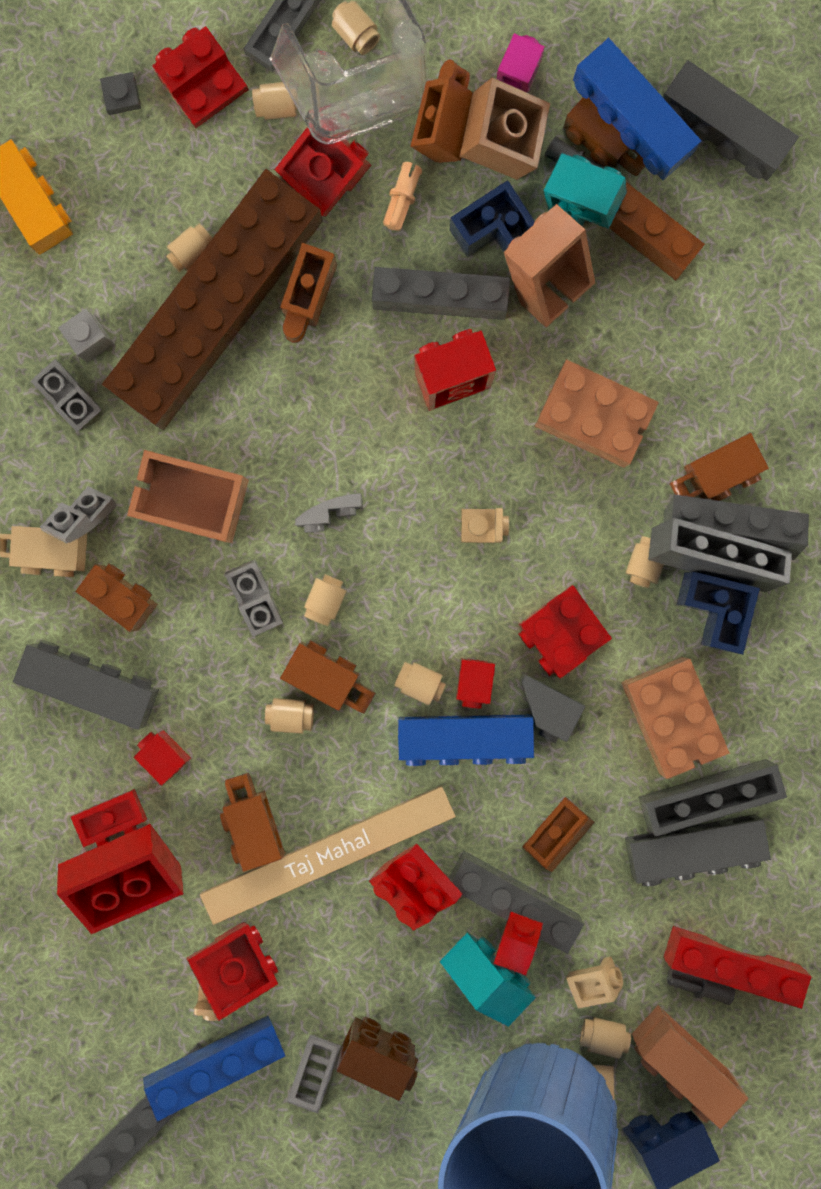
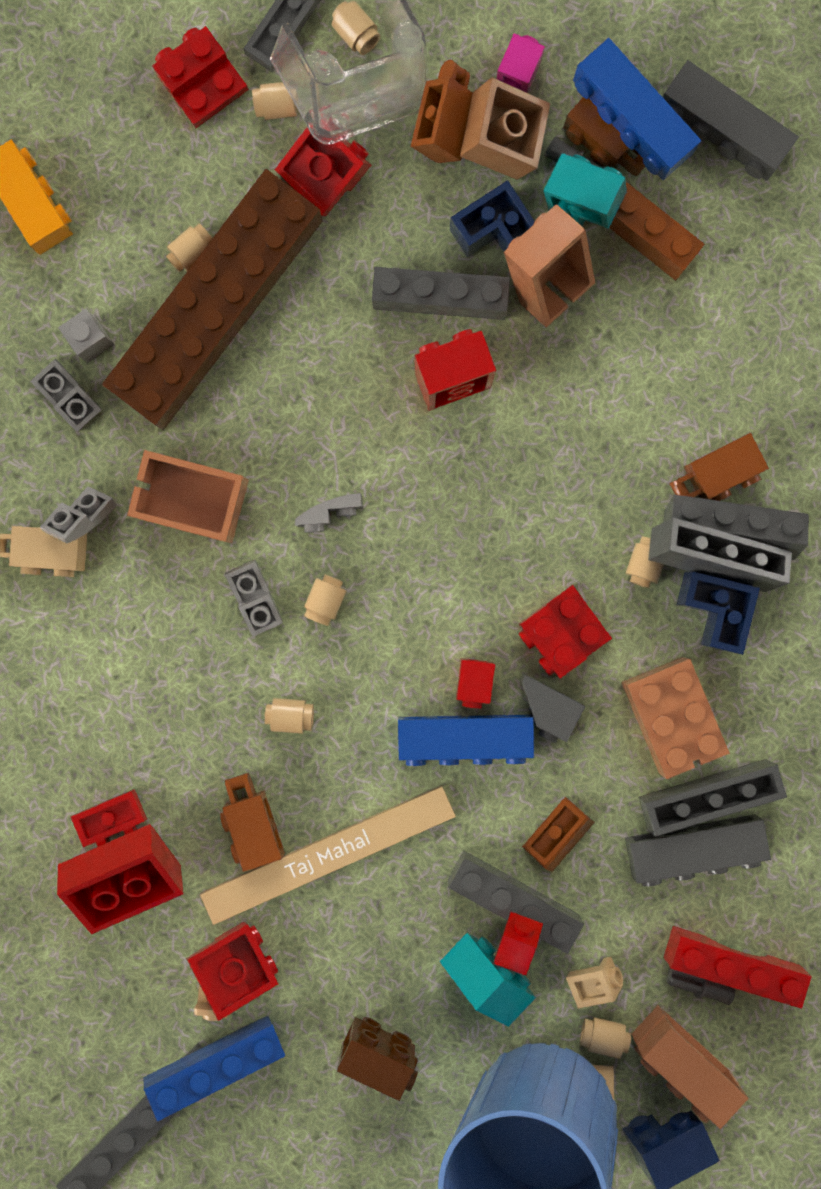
dark grey brick [13,640,159,730] -> none
dark orange brick [75,563,158,632] -> none
dark grey plate [100,72,141,115] -> none
red brick [133,730,191,786] -> none
dark orange brick [280,243,337,343] -> none
dark orange brick [280,640,376,714] -> none
light grey slope [287,1034,341,1113] -> none
red plate [369,843,463,931] -> none
light nougat axle [383,162,422,231] -> none
tan brick [394,662,446,705] -> none
tan bracket [461,508,509,543] -> none
nougat piece [534,359,659,468] -> none

